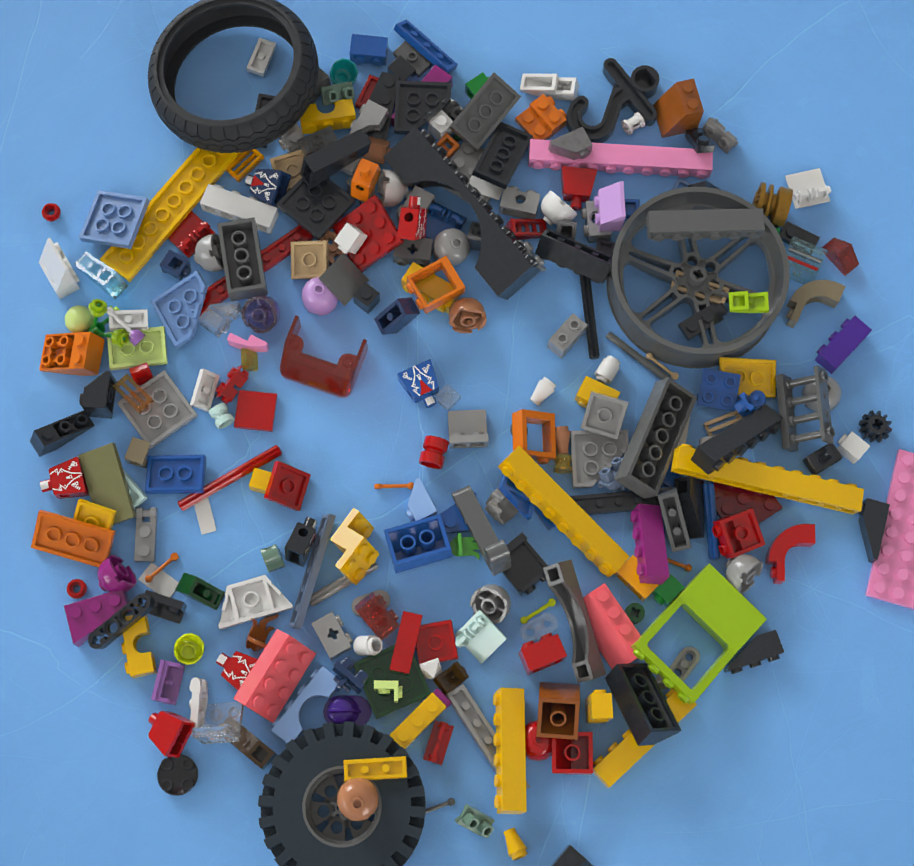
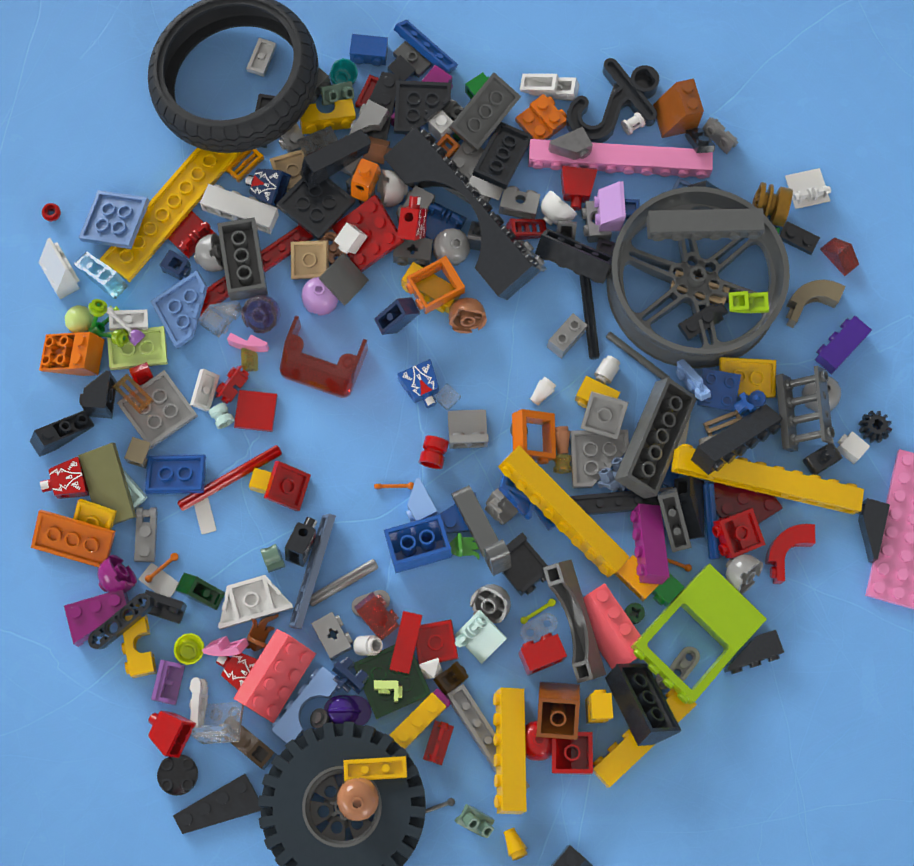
red plate [67,579,87,599] -> none
yellow bracket [330,508,379,585] -> none
black brick [353,282,380,314] -> none
tan hinge [646,353,679,380] -> none
clear light blue slope [786,236,828,284] -> none
none -> black wing [173,774,261,834]
none -> bright pink slope [202,636,249,656]
none -> dark grey plate [310,708,330,728]
none -> light blue hinge [676,359,711,401]

